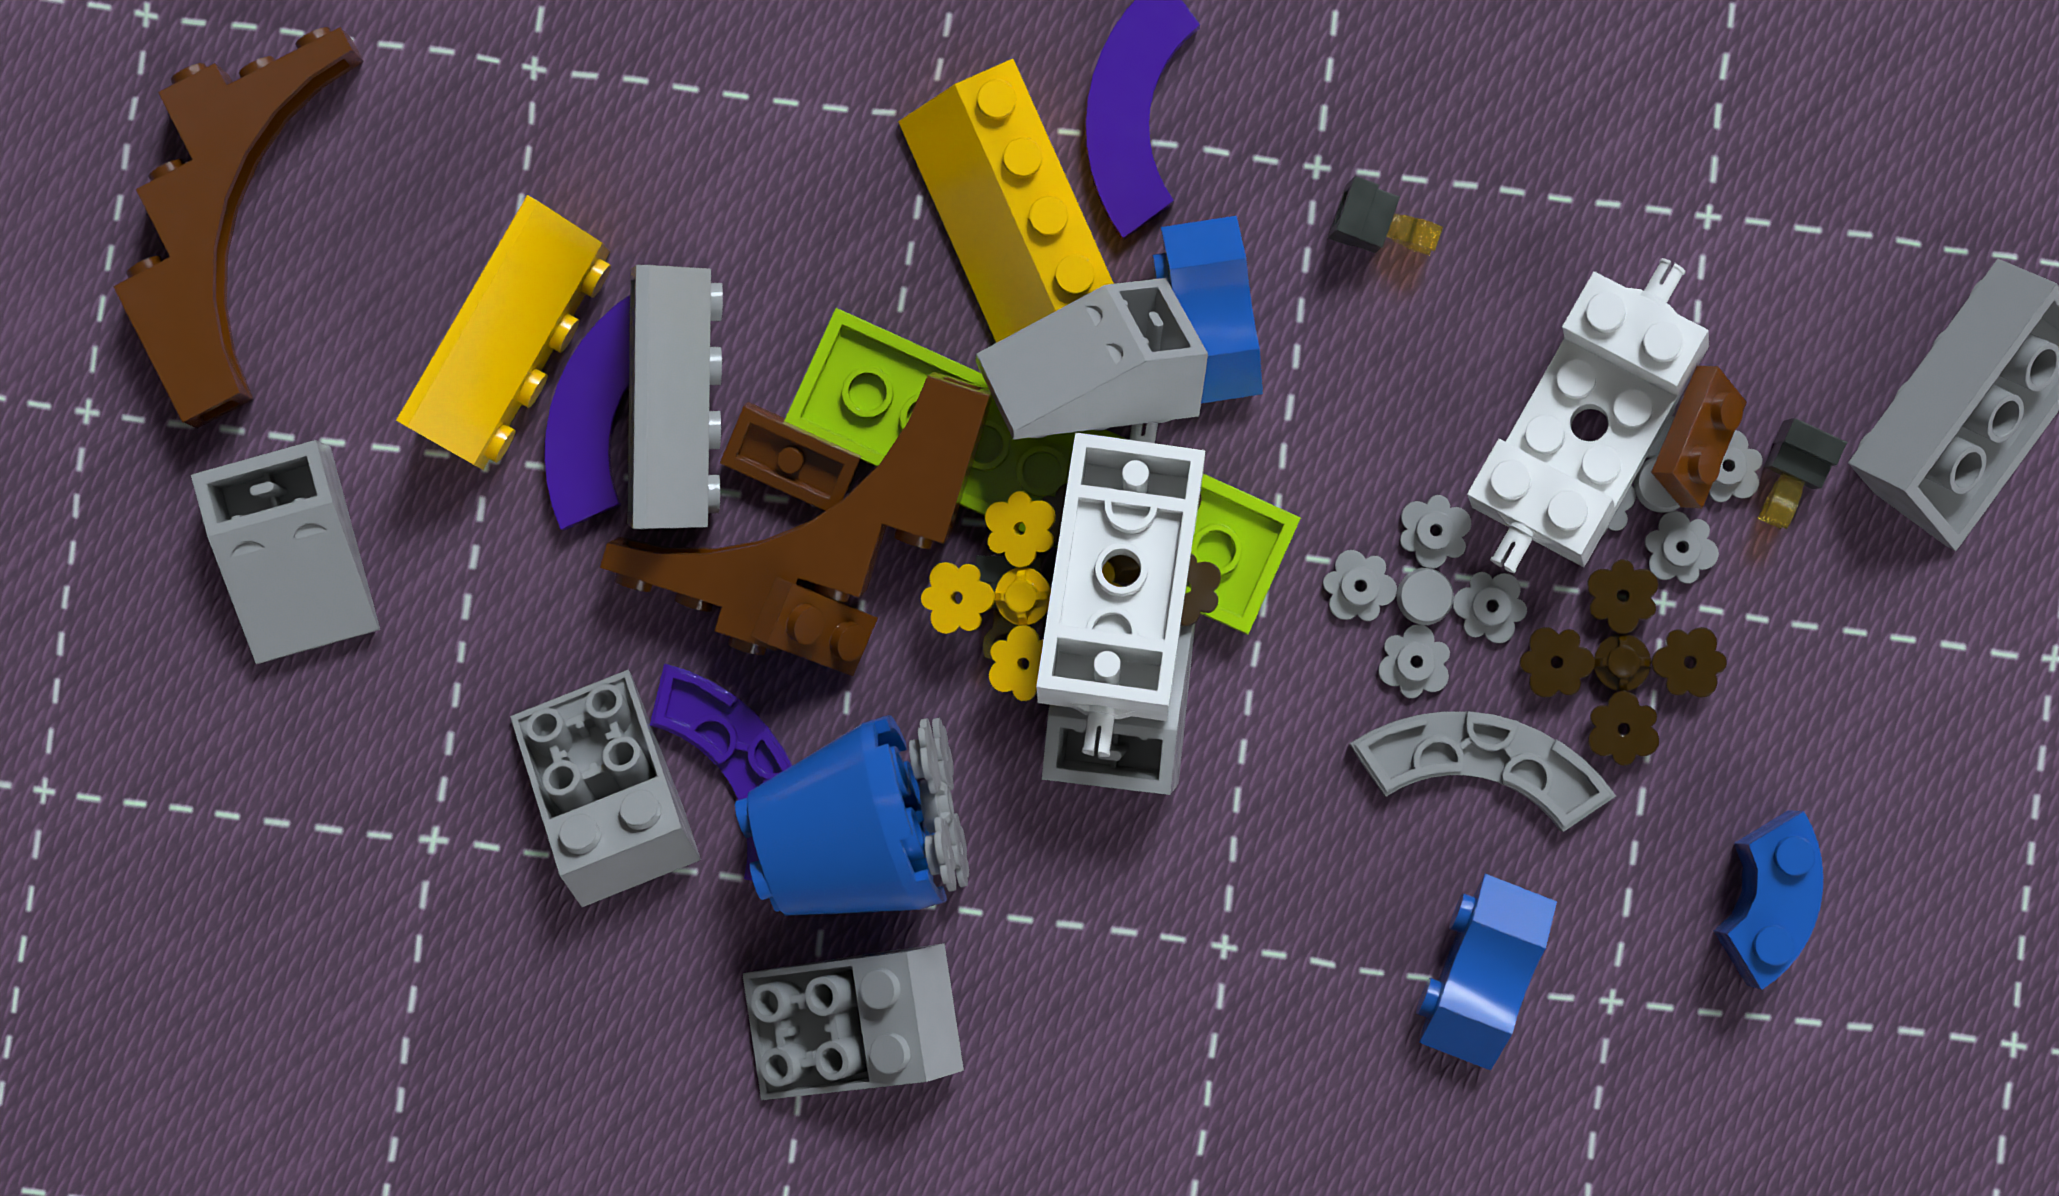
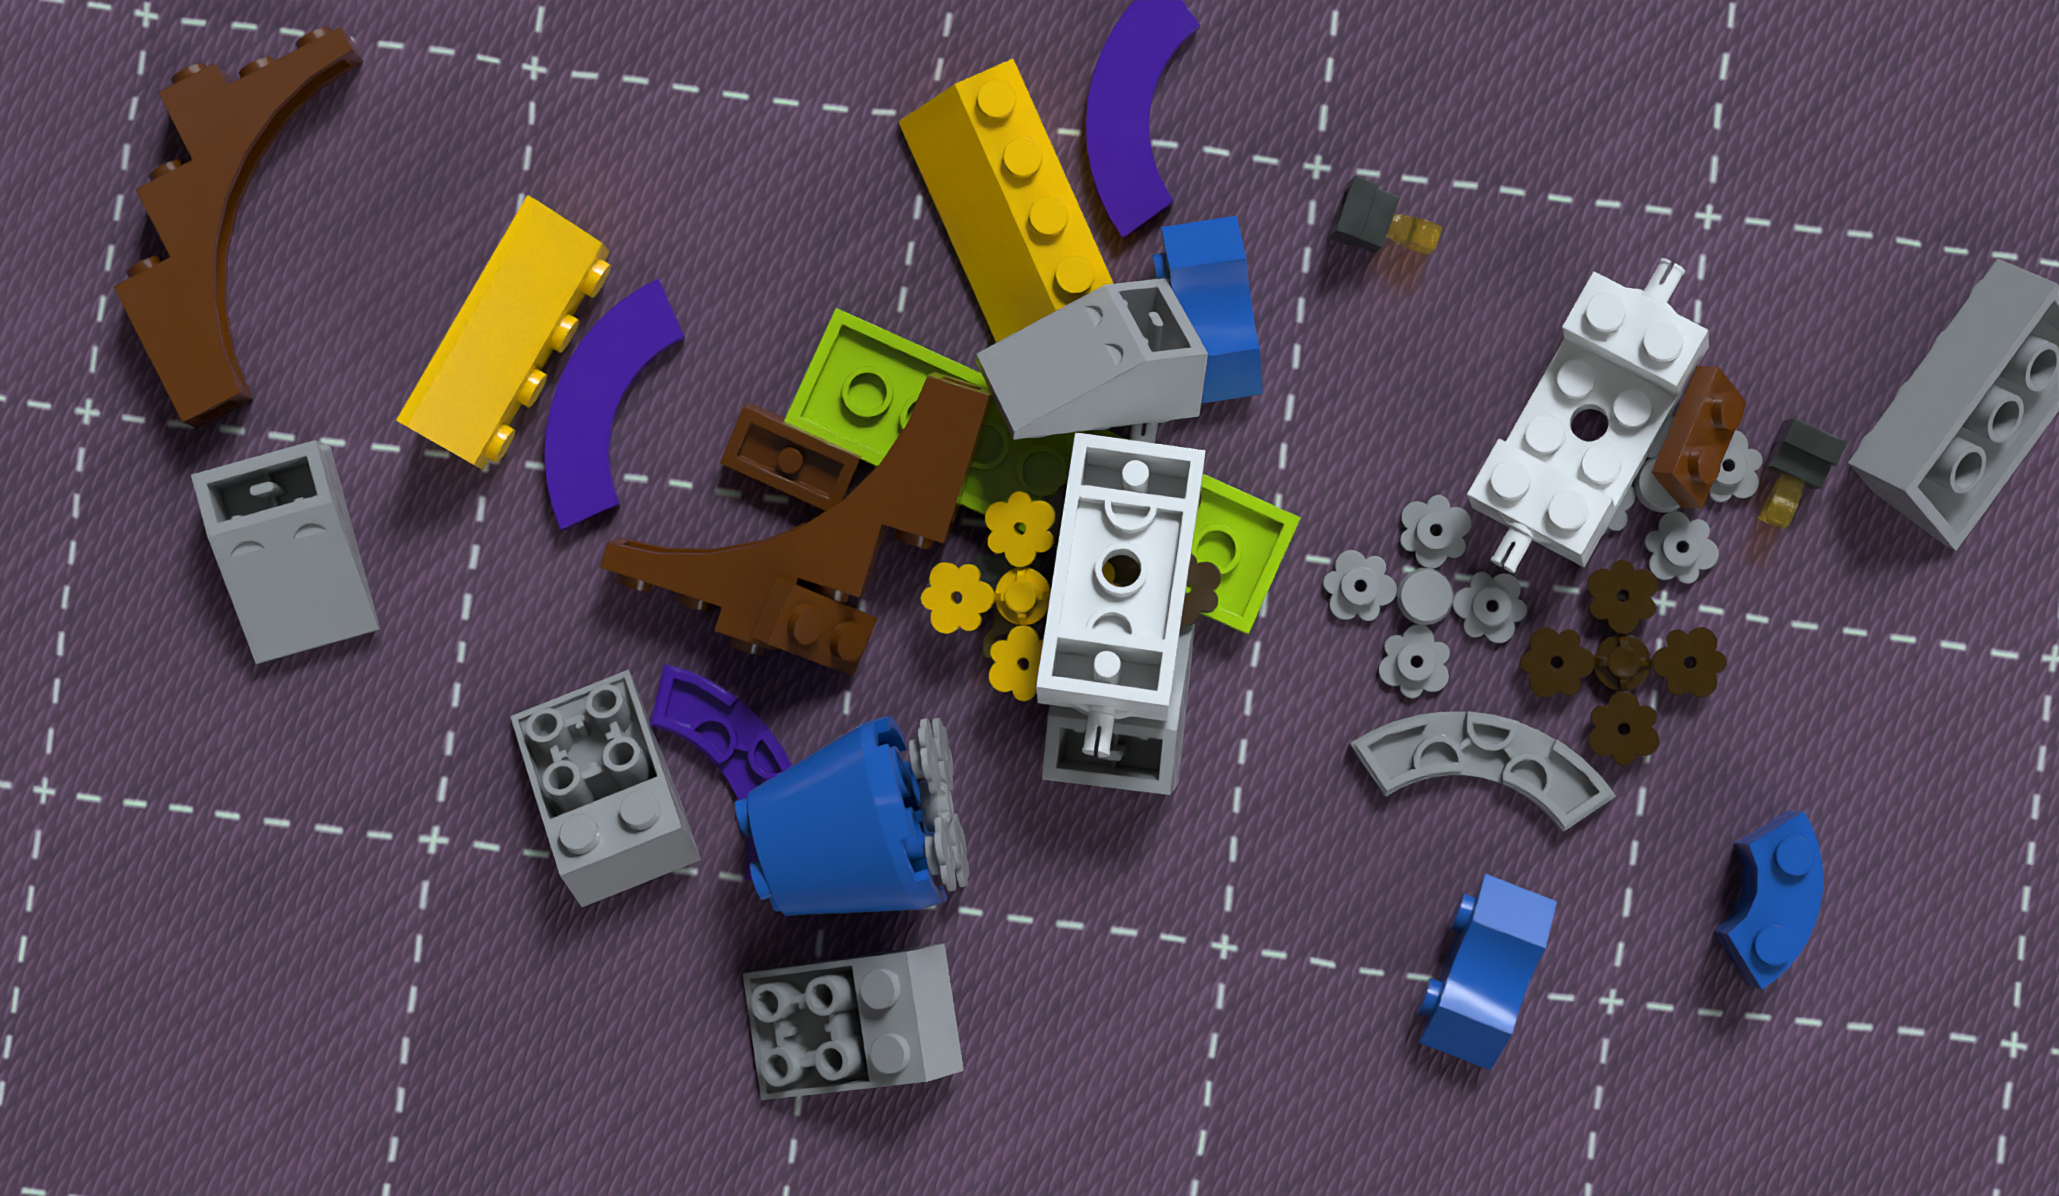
light grey slope [627,265,723,529] -> none

